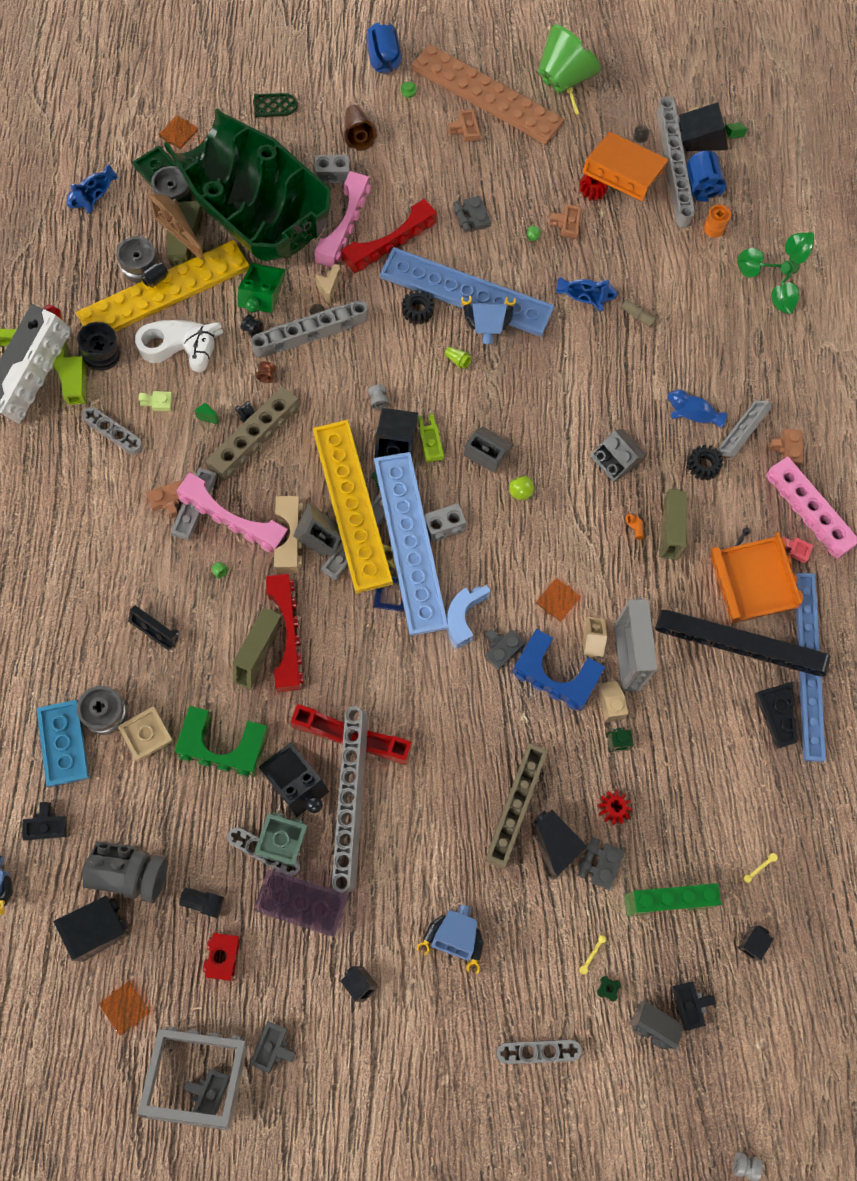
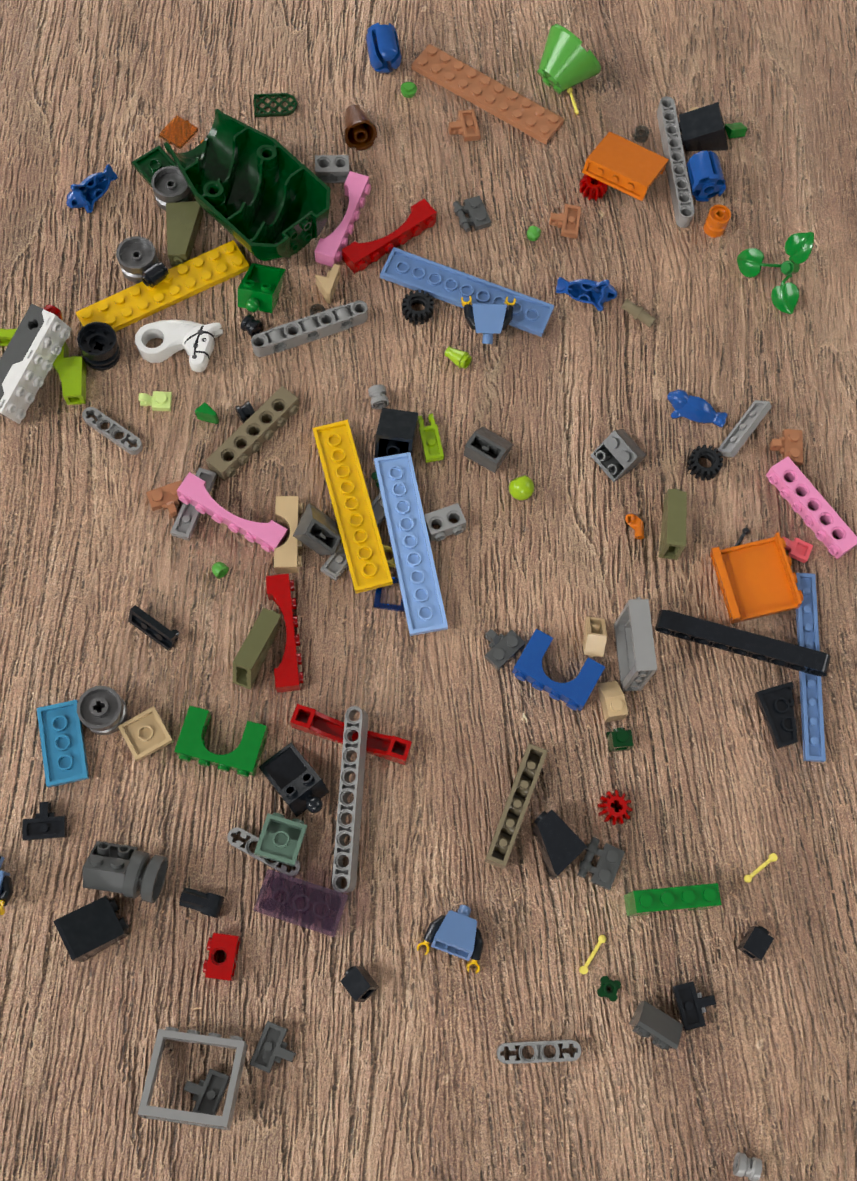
clear orange piece [99,981,150,1036] -> none
medium nougat wedge [148,194,204,260] -> none
copper wheel [256,361,276,383] -> none
light blue arch [447,585,490,650] -> none
clear orange piece [536,578,581,622] -> none

